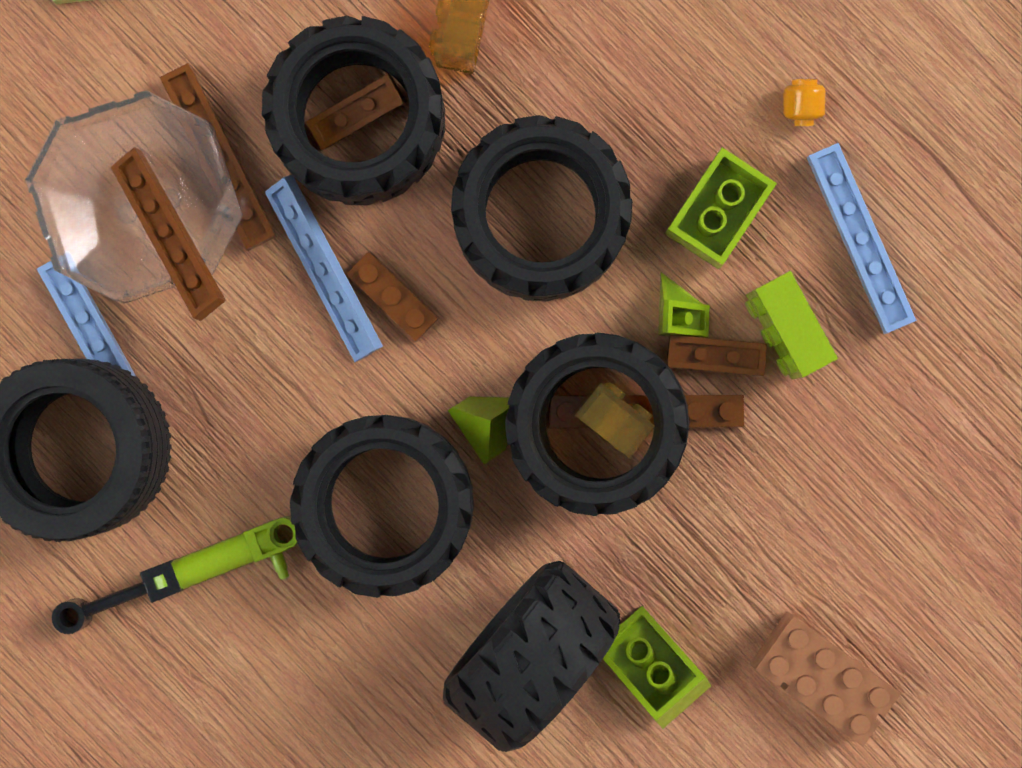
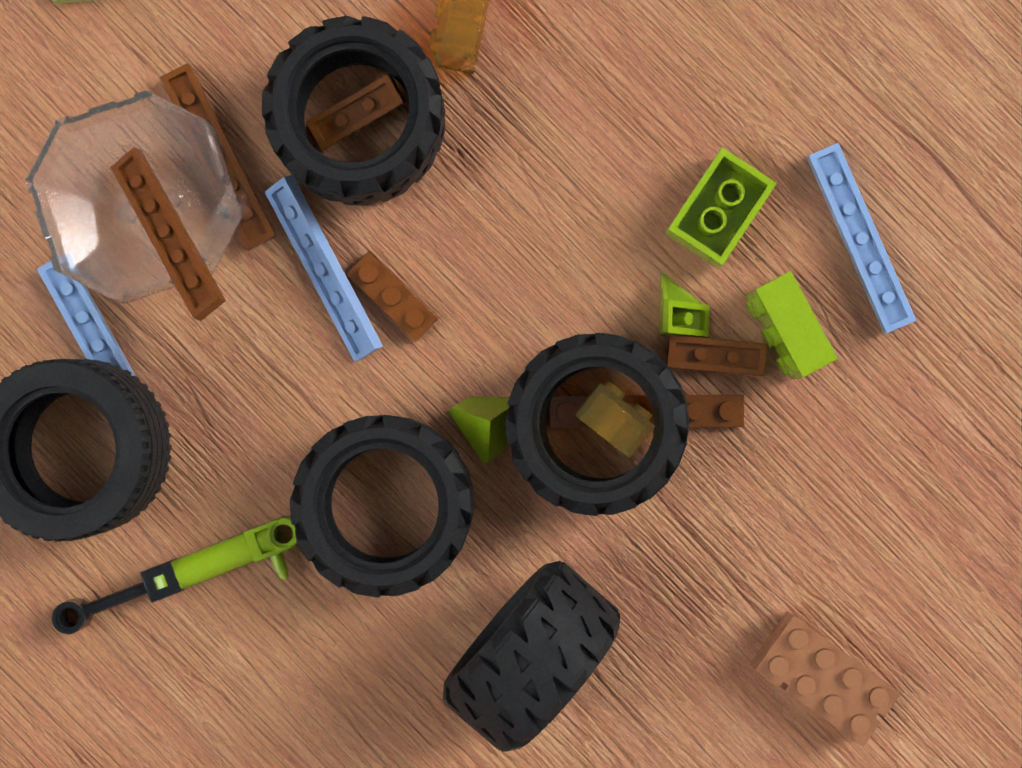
black tyre [451,115,633,302] -> none
lime slope [603,606,711,729] -> none
light orange head [783,79,825,126] -> none

